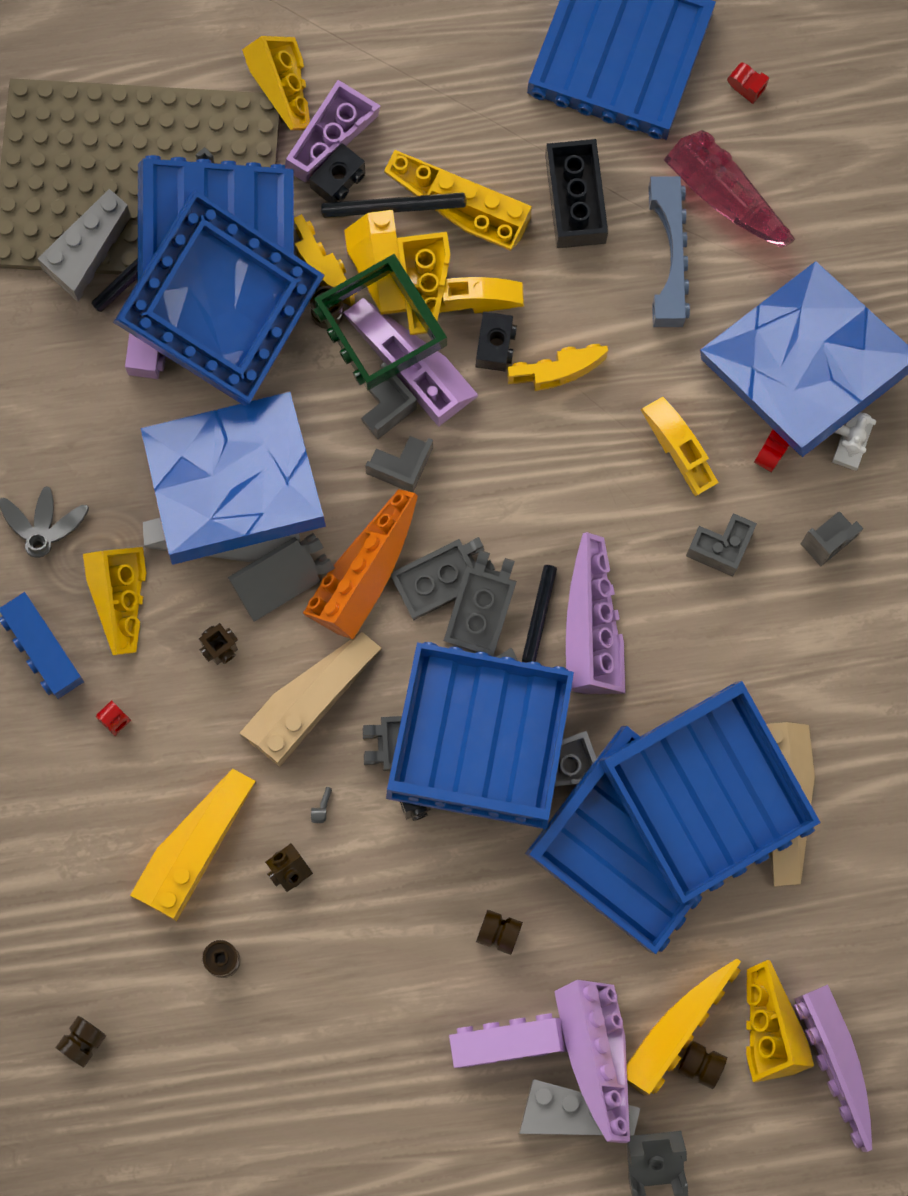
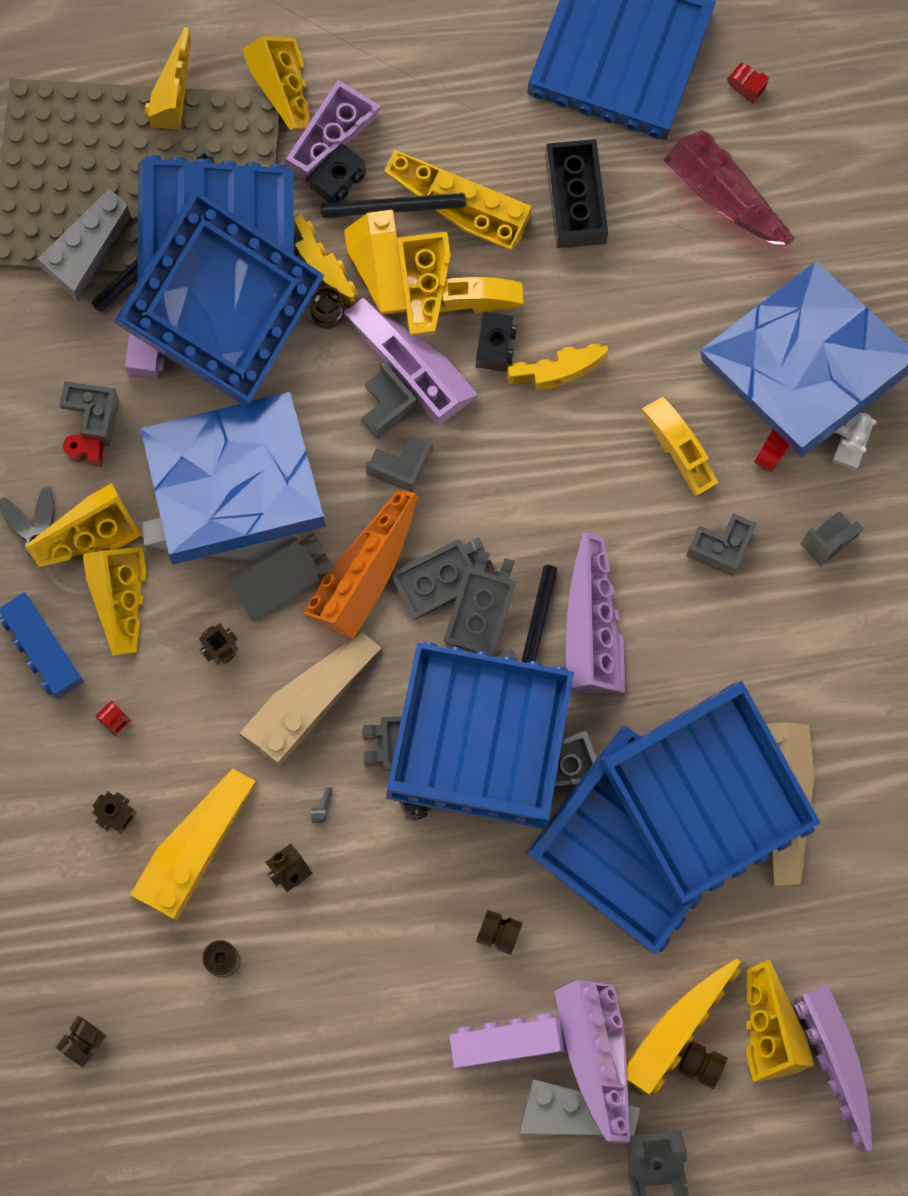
dark green window [313,254,447,391] -> none
sand blue arch [648,176,690,327] -> none
none -> yellow wedge [25,483,142,567]
none -> dark grey panel [60,381,119,446]
none -> red leg [63,434,104,467]
none -> dark brown brick [92,791,137,834]
none -> yellow wedge [145,27,192,130]

